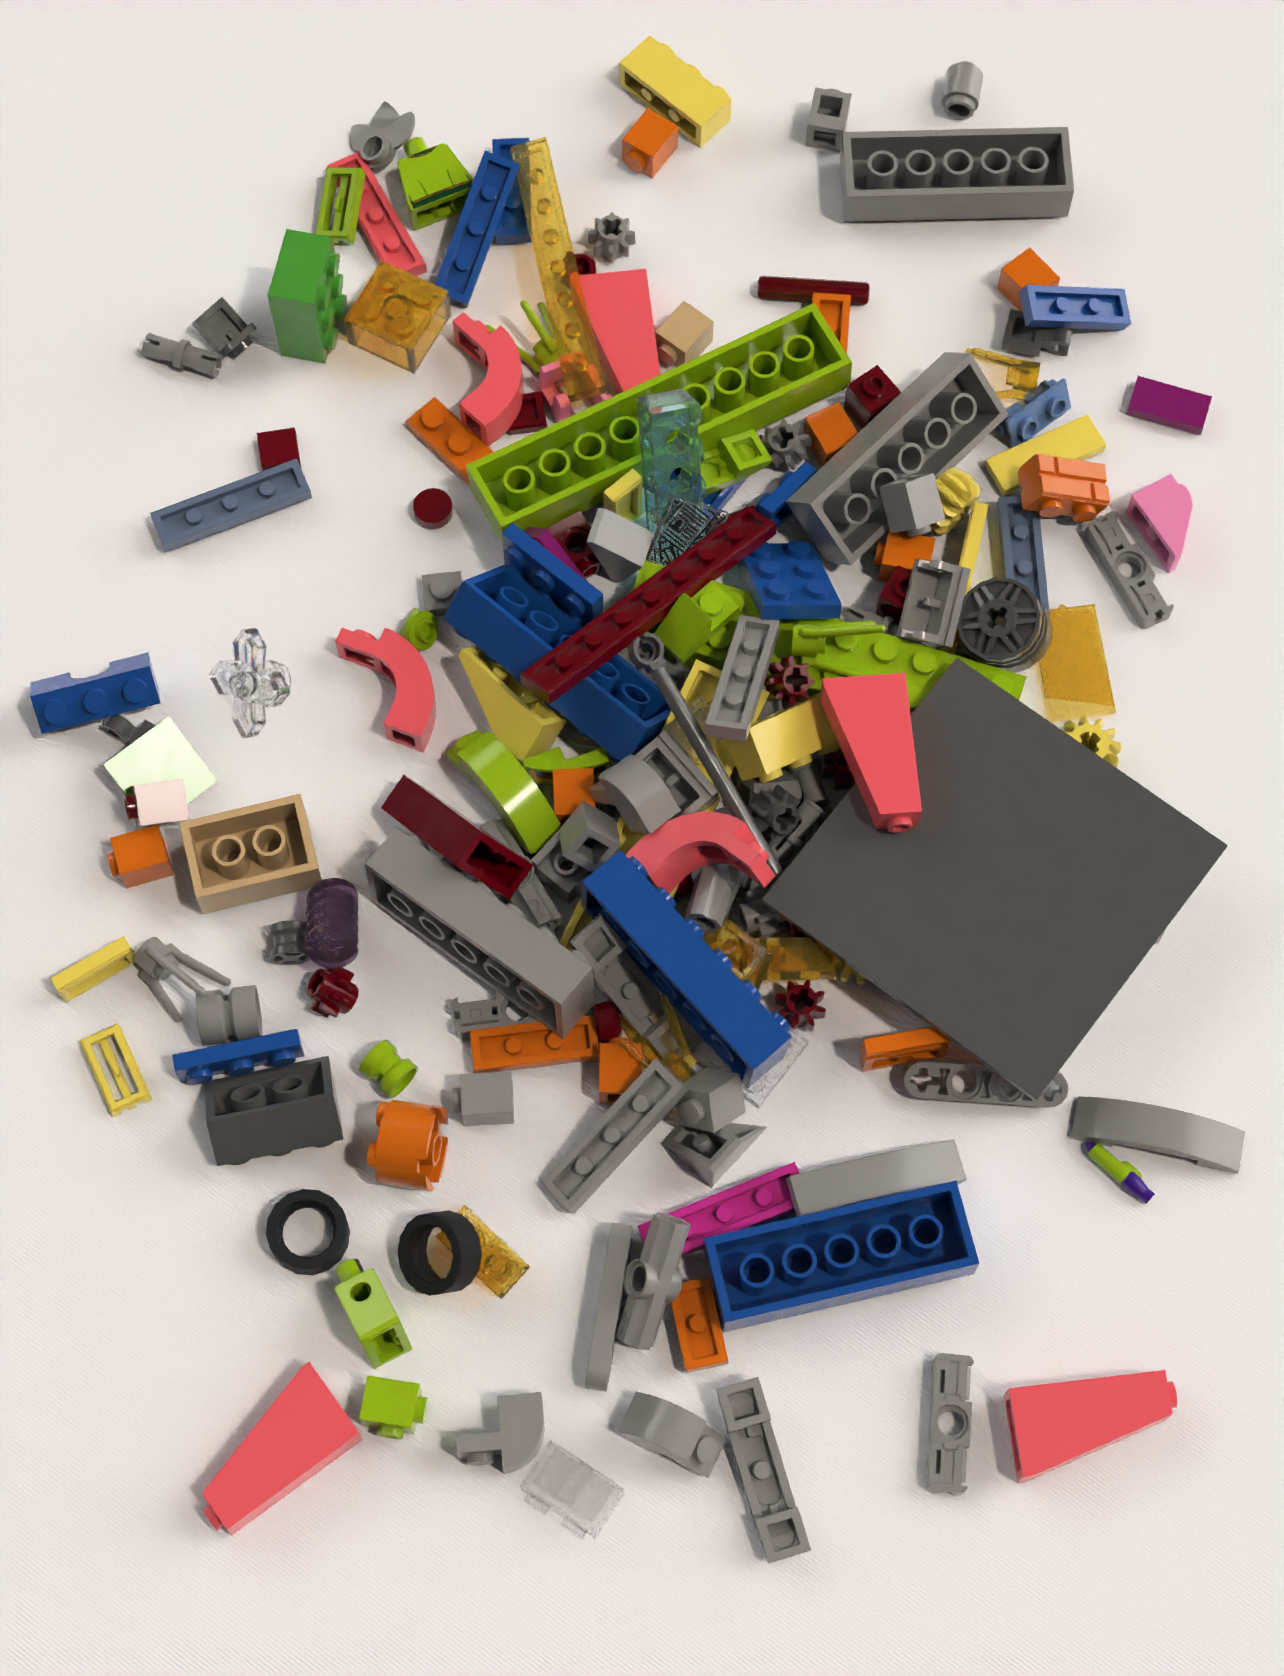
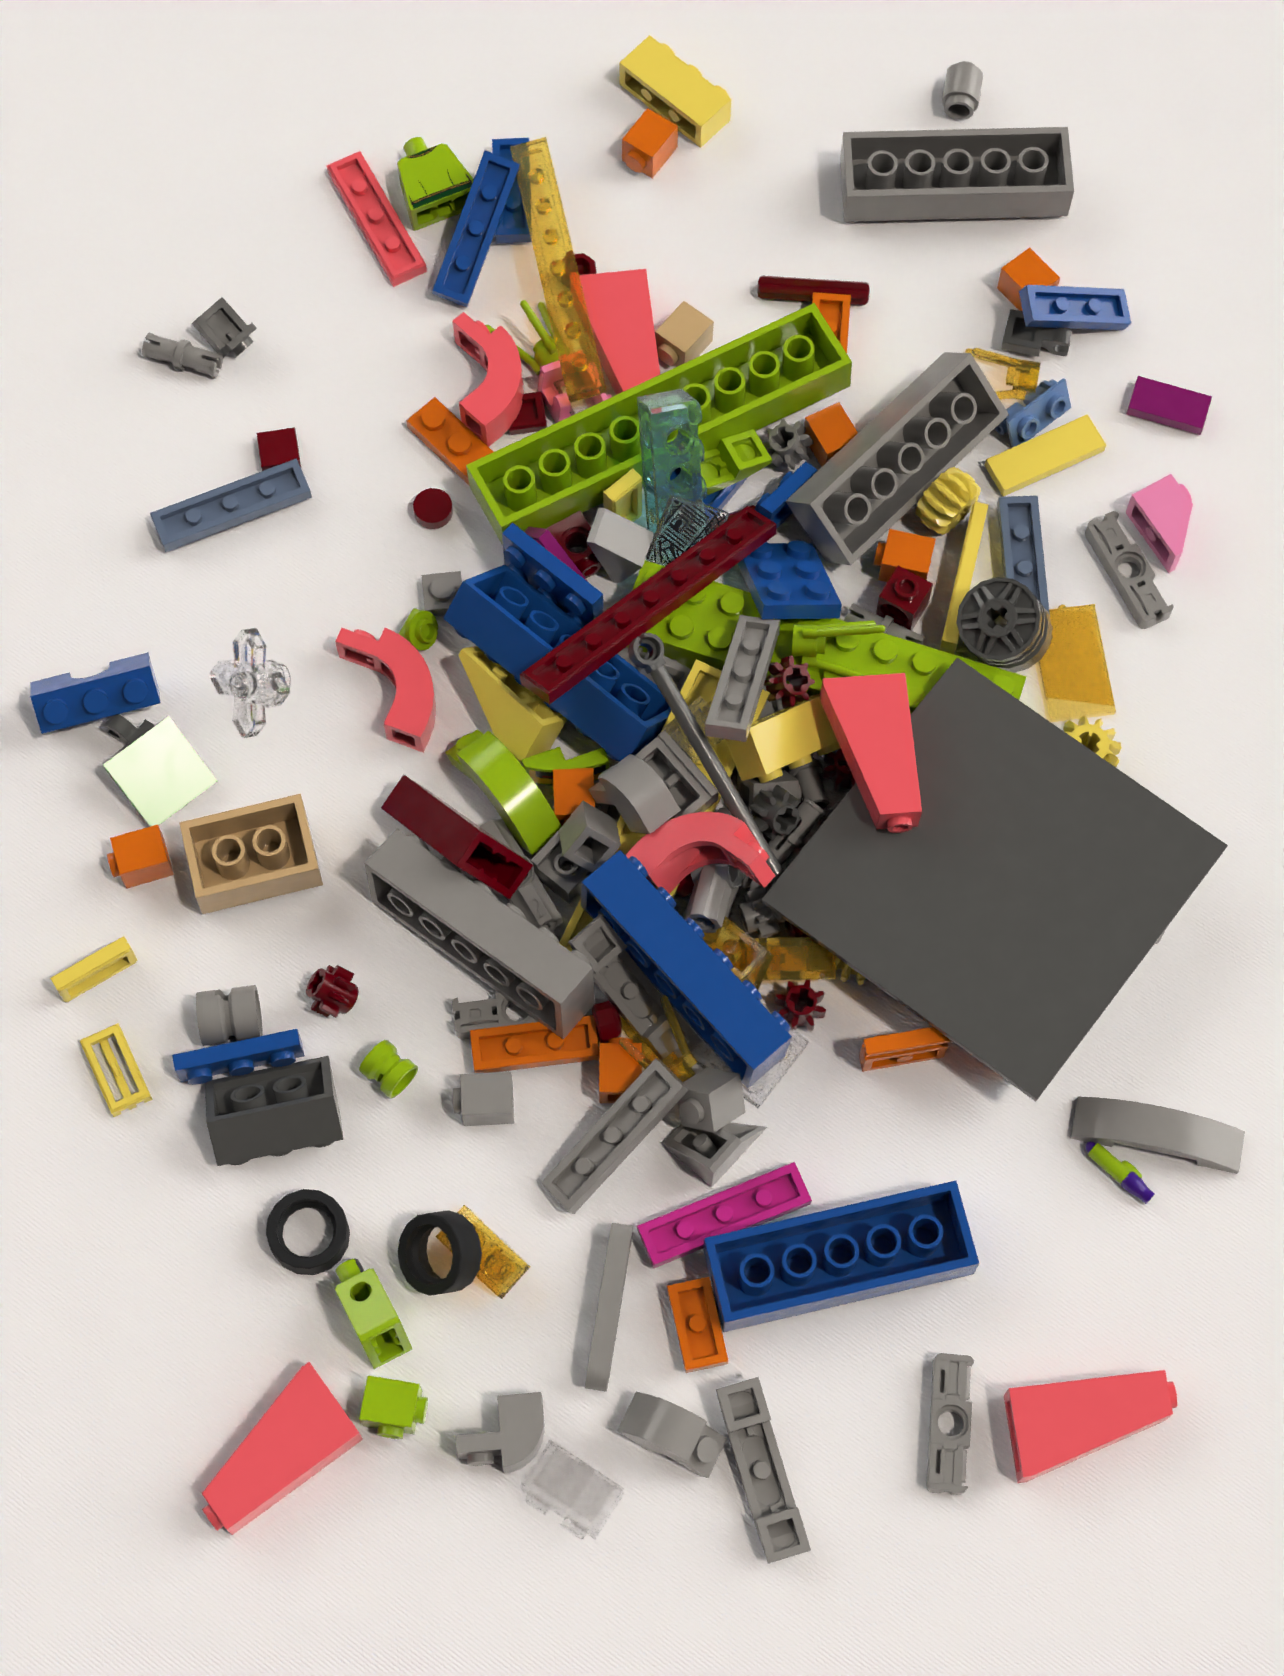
brick [124,779,189,827] -> none
light grey plant [134,937,231,1023] -> none
bright green brick [267,229,347,364] -> none
dark grey wheel [269,920,312,965] -> none
clear purple piece [305,878,359,969] -> none
lime tile [315,167,366,244] -> none
clear yellow brick [344,260,451,374] -> none
light grey plate [350,101,415,171] -> none
orange brick [367,1100,448,1192] -> none
light grey gear [588,212,635,263] -> none
light grey piece [615,1212,691,1350] -> none
lime slope [654,580,740,664] -> none
light grey slope [786,1139,967,1217] -> none
light grey brick [805,87,852,152] -> none
dark red brick [844,365,901,429] -> none
light grey brick [879,473,945,537] -> none
light grey hinge [896,559,971,648] -> none
light grey beam [903,1057,1068,1108] -> none
orange brick [1018,454,1110,523] -> none

